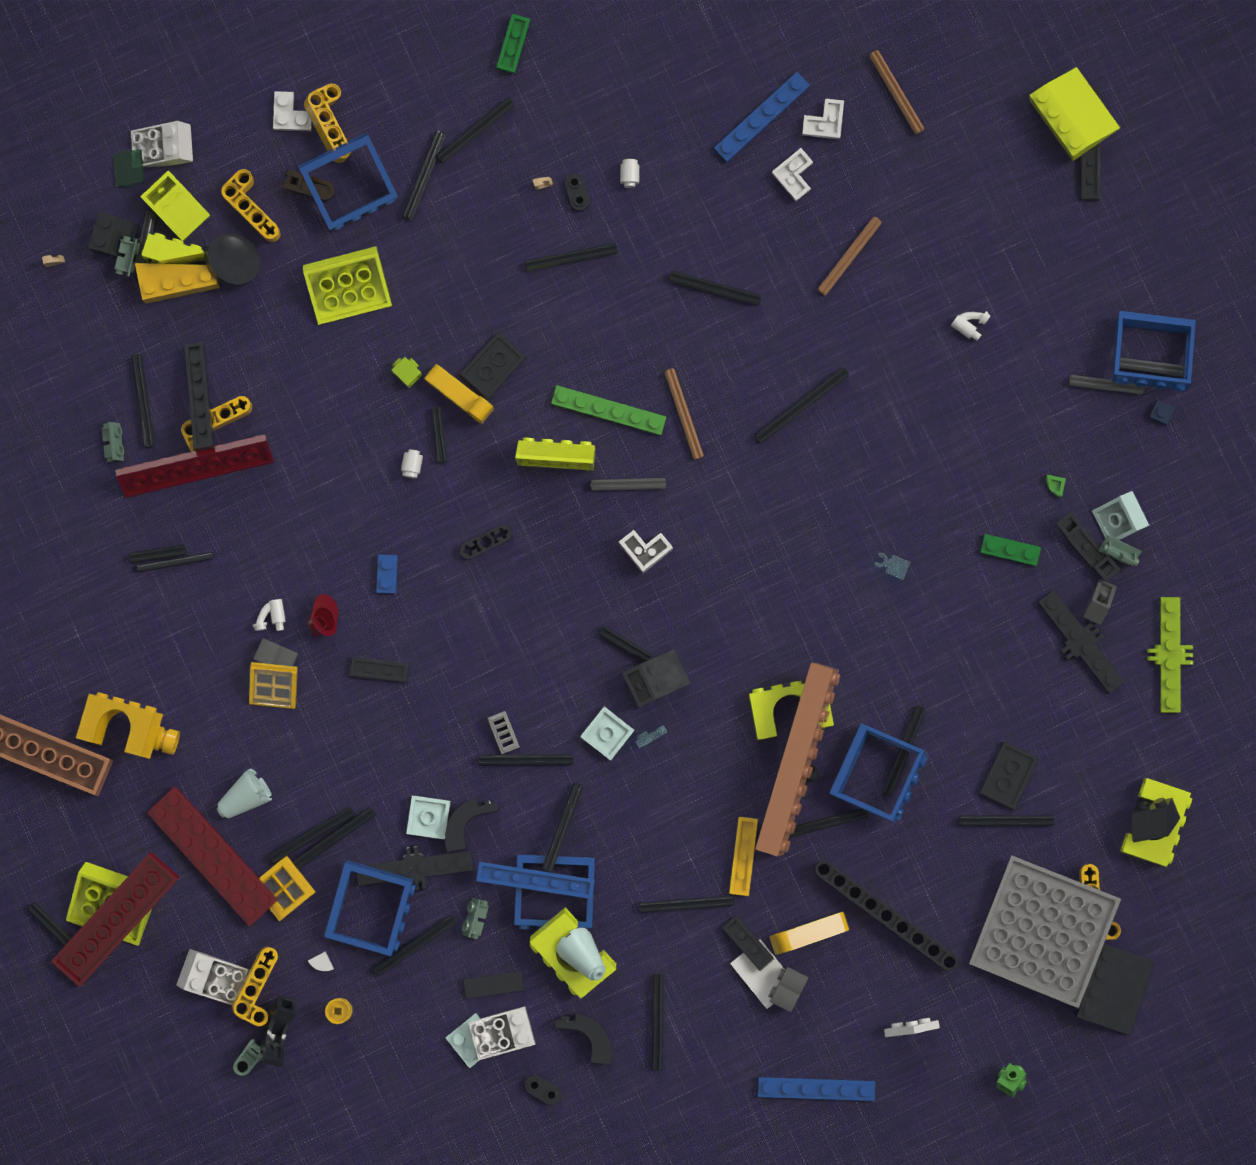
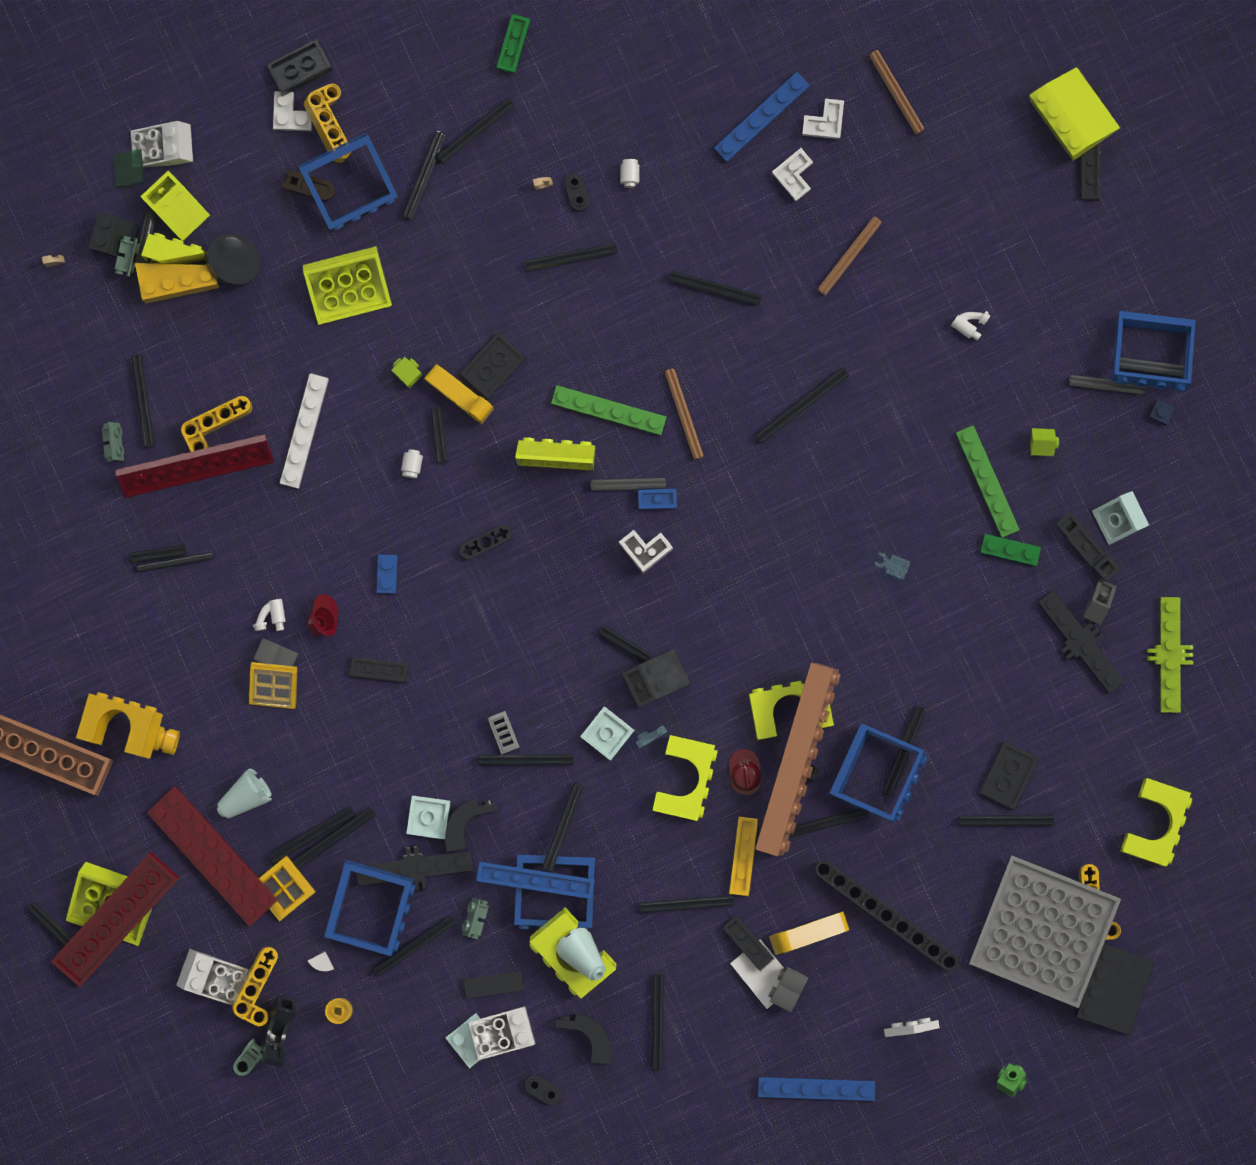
black plate [184,341,214,452] -> none
yellow beam [221,169,280,242] -> none
bright green tile [1046,475,1066,498] -> none
sand green hinge [1098,535,1142,567] -> none
black slope [1131,798,1180,843] -> none
none -> black tile [266,39,333,96]
none -> white plate [280,374,329,489]
none -> blue plate [638,489,677,510]
none -> neon yellow arch [652,735,718,821]
none -> dark red piece [729,749,762,795]
none -> bright green plate [955,425,1019,538]
none -> lime brick [1030,428,1059,456]

